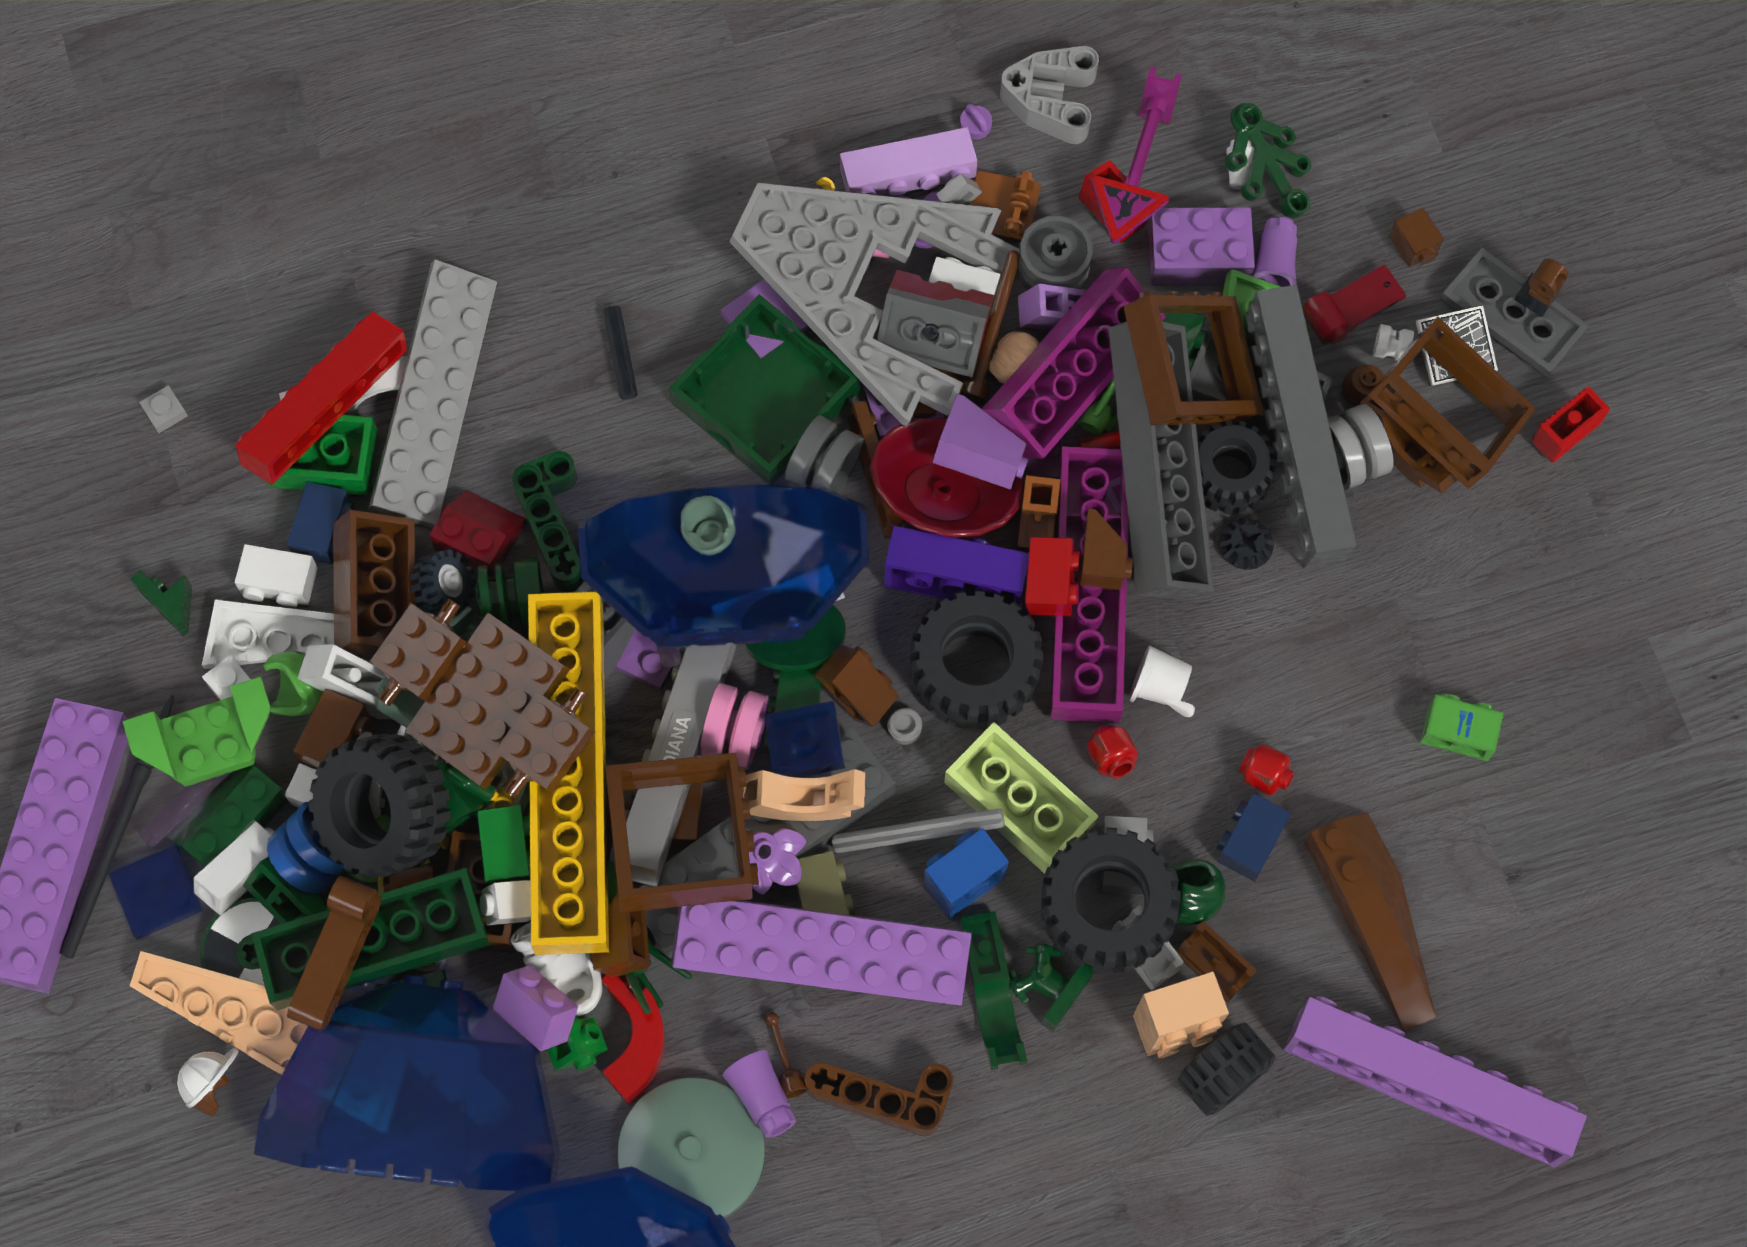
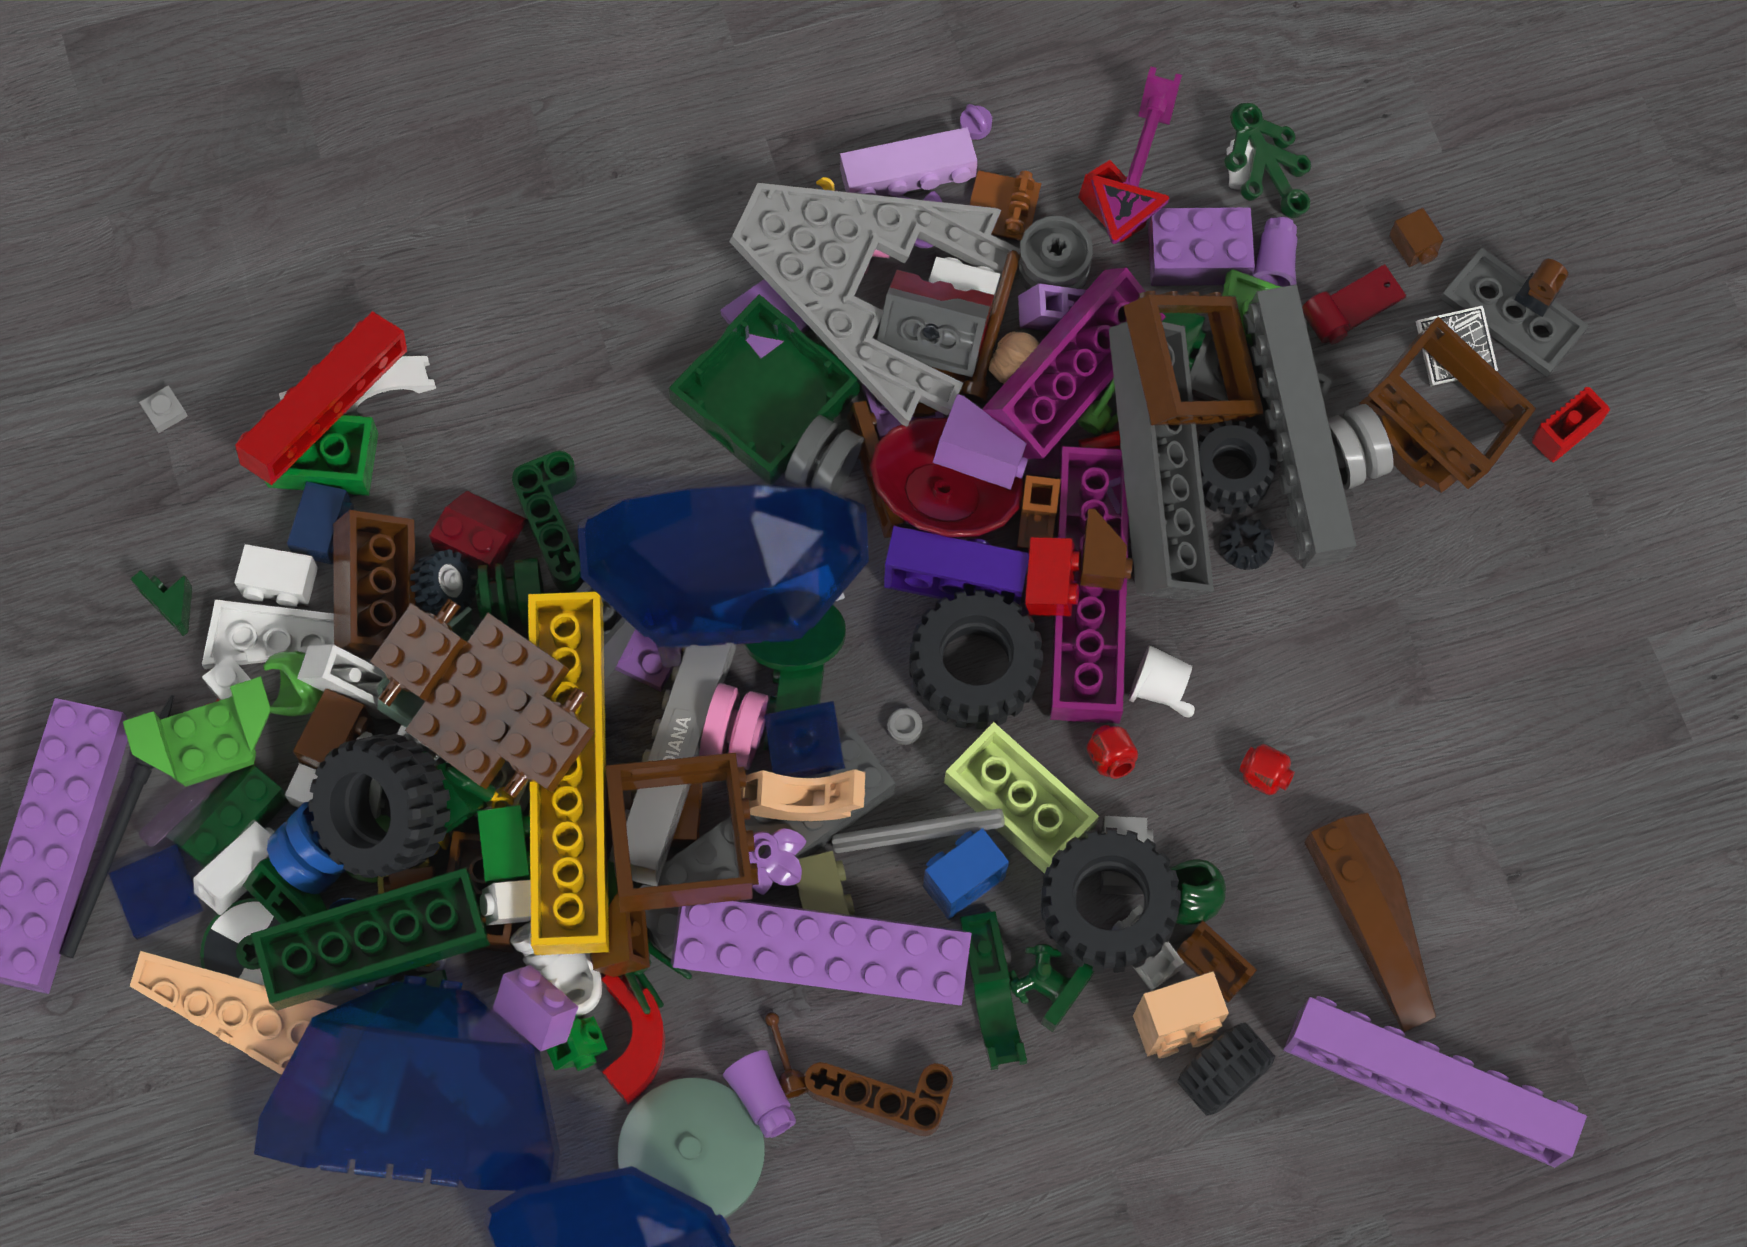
white piece [177,1048,238,1116] -> none
reddish brown beam [287,876,381,1031] -> none
light grey plate [369,259,497,529] -> none
black axle [603,305,638,400] -> none
sand green hair [681,495,736,556] -> none
reddish brown brick [814,645,899,727] -> none
light grey plate [936,173,982,205] -> none
light grey connector [1000,46,1099,144] -> none
dark blue brick [1216,793,1291,882] -> none
reddish brown cone [1342,365,1384,406] -> none
white wheel [1373,324,1414,361] -> none
bright green brick [1420,694,1504,761] -> none

